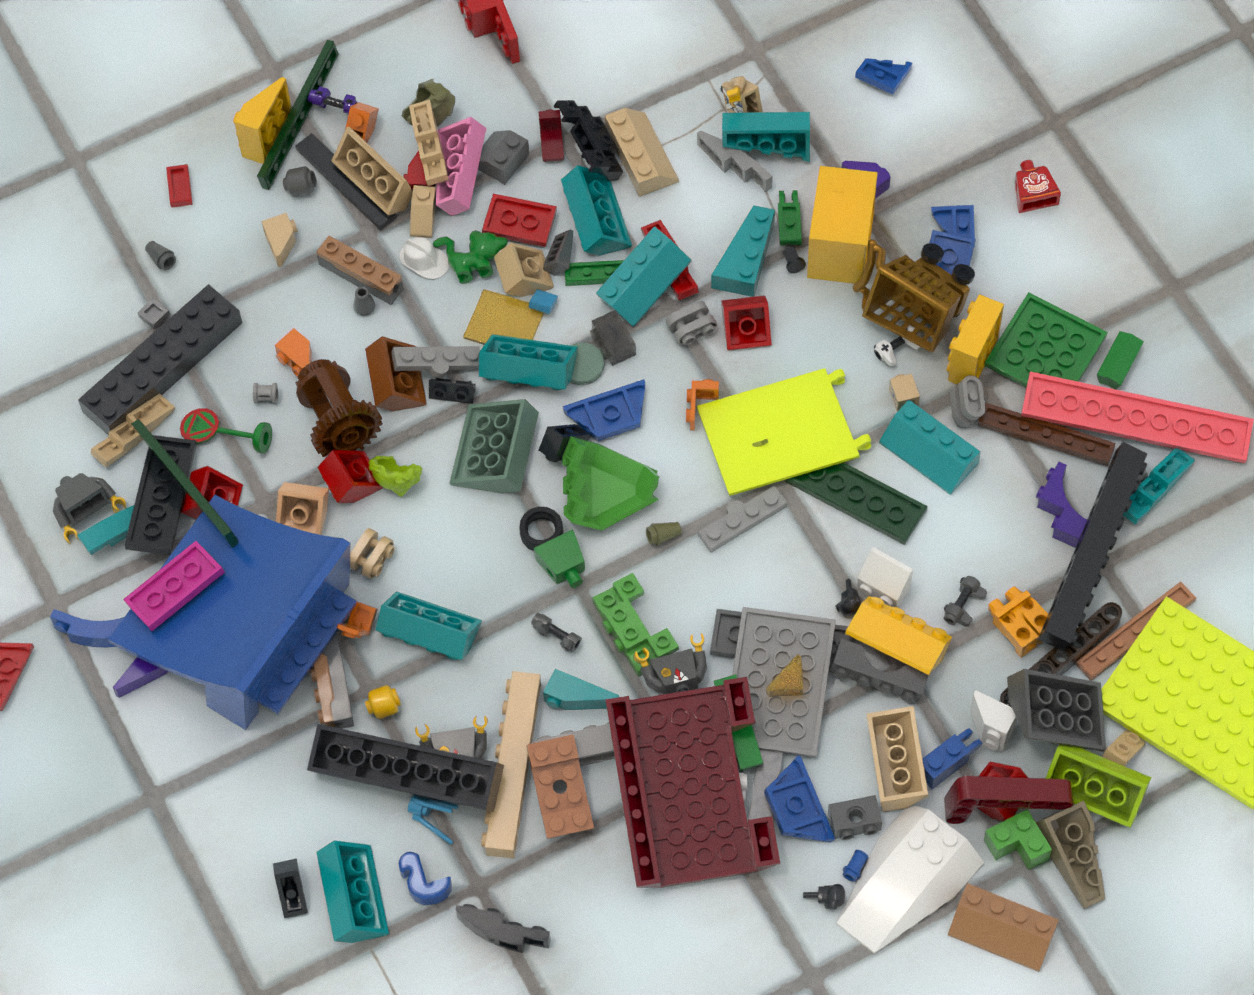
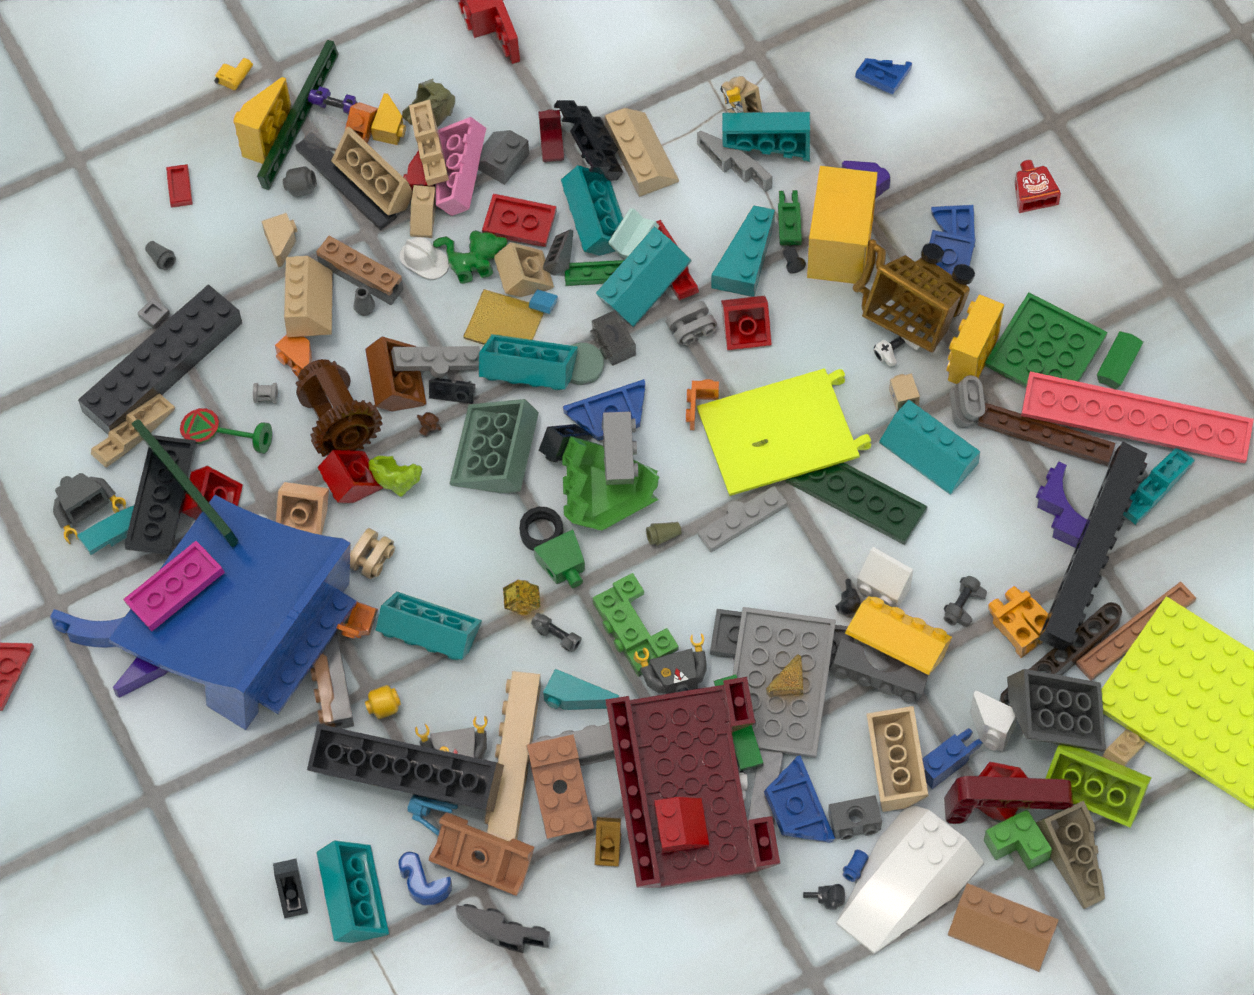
none -> yellow piece [214,58,253,90]
none -> tan slope [284,256,333,337]
none -> clear piece [304,113,347,151]
none -> yellow slope [371,93,406,145]
none -> reddish brown plant [417,412,442,436]
none -> nougat piece [428,812,535,896]
none -> clear yellow brick [503,579,541,616]
none -> pearl gold slope [595,817,621,867]
none -> light grey wedge [601,412,638,485]
none -> light aqua panel [609,208,659,259]
none -> red slope [654,797,709,853]

